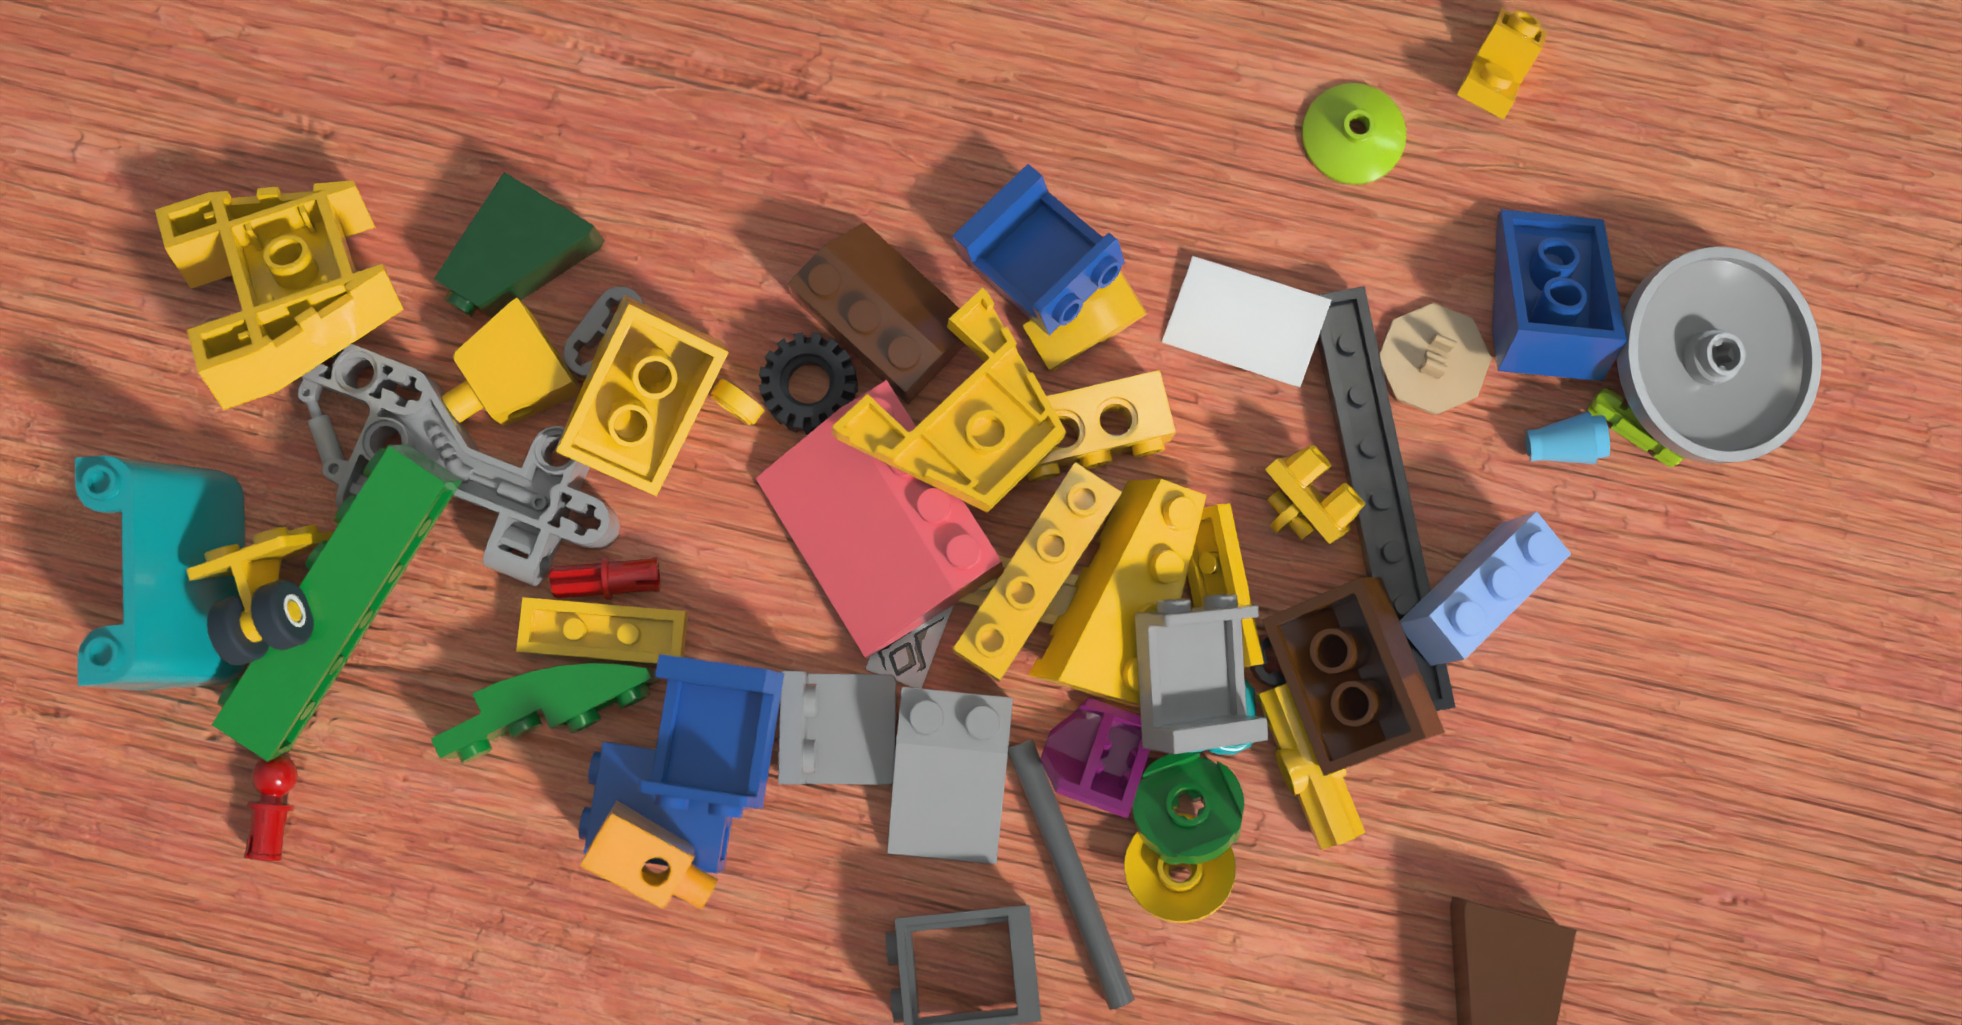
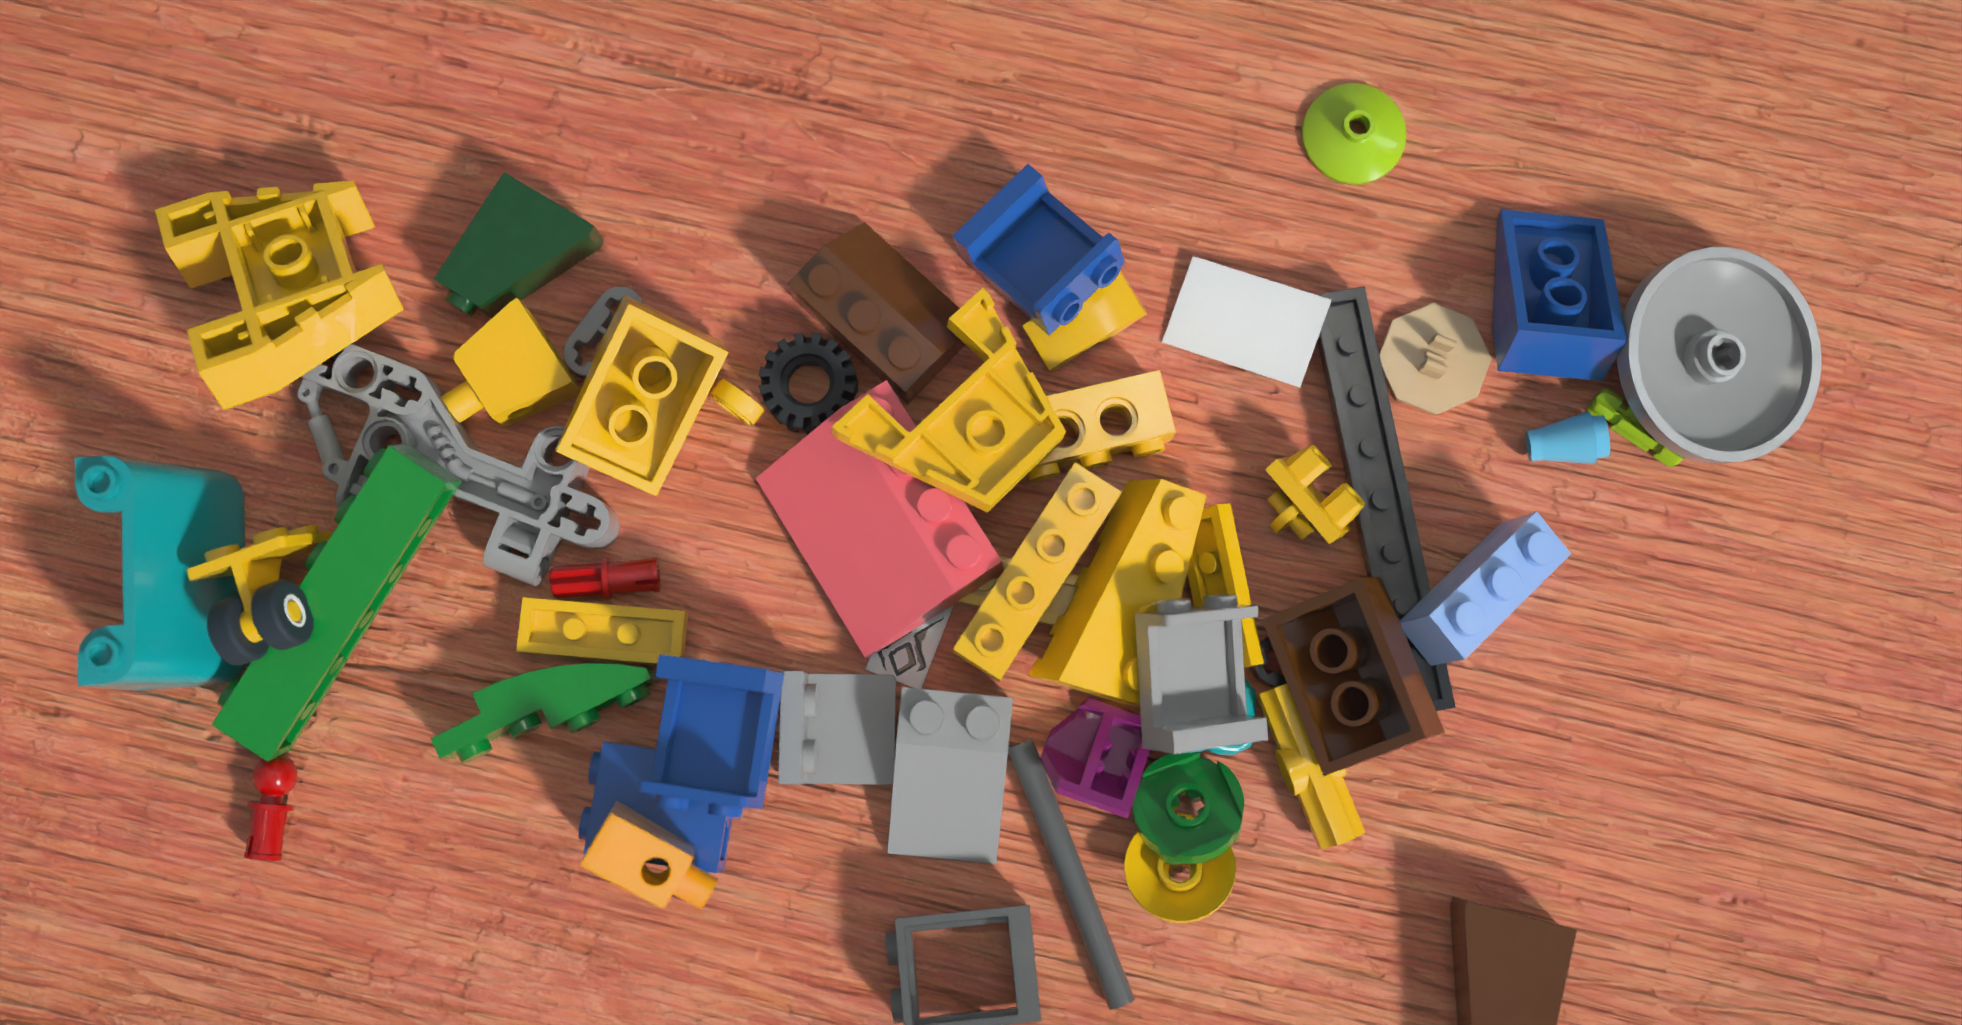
yellow slope [1457,8,1548,120] -> none

